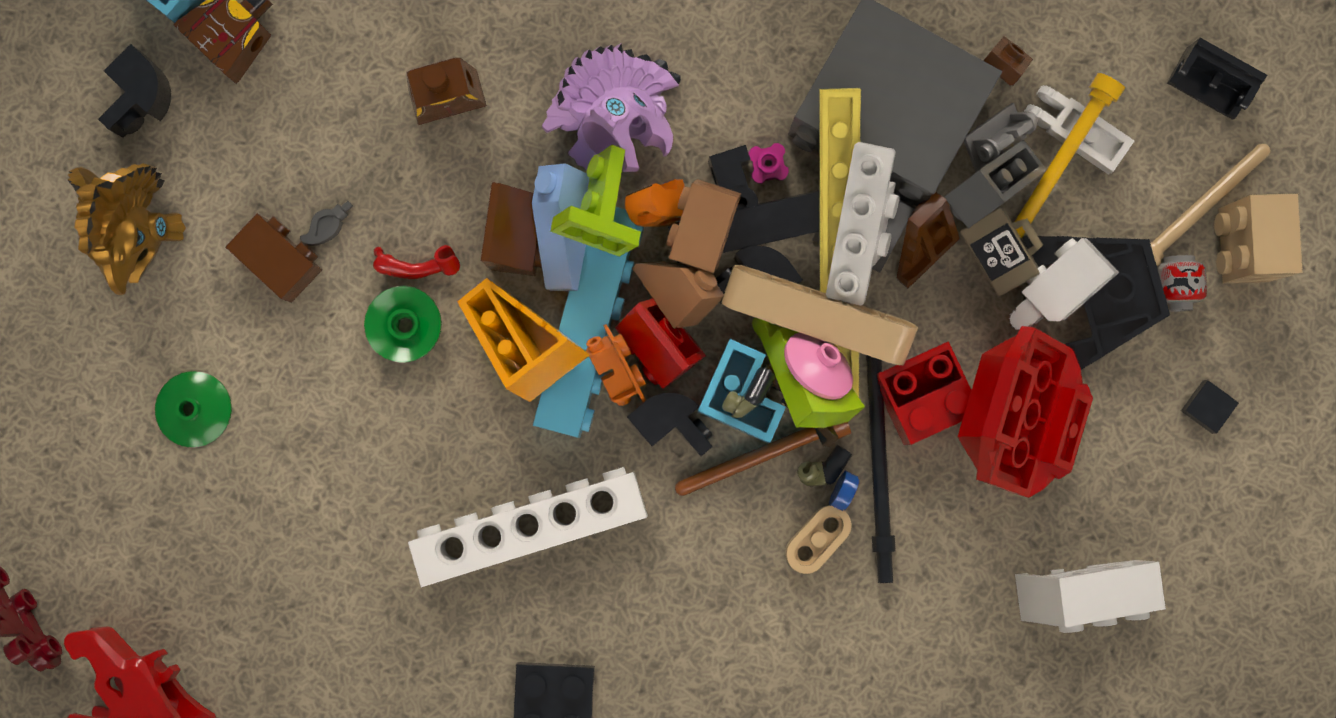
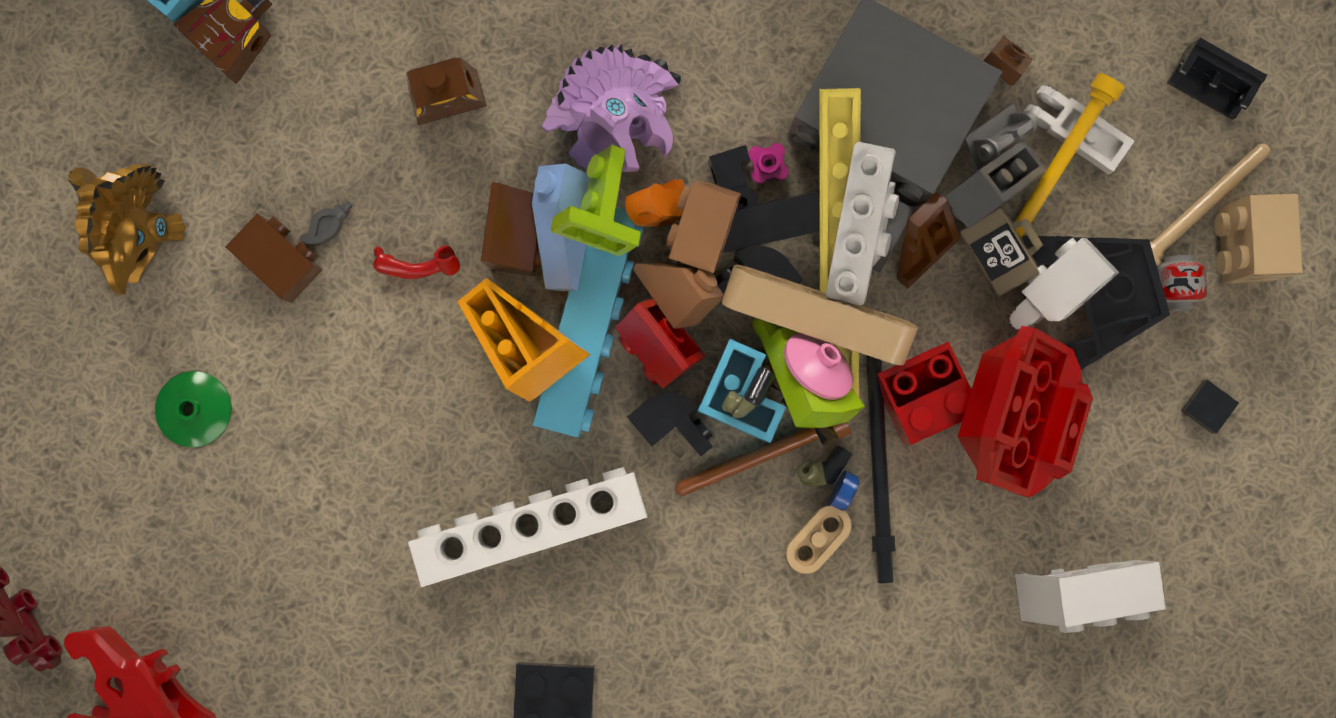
black brick [98,44,171,138] -> none
green dish [364,286,442,363] -> none
orange hinge [586,324,646,406] -> none

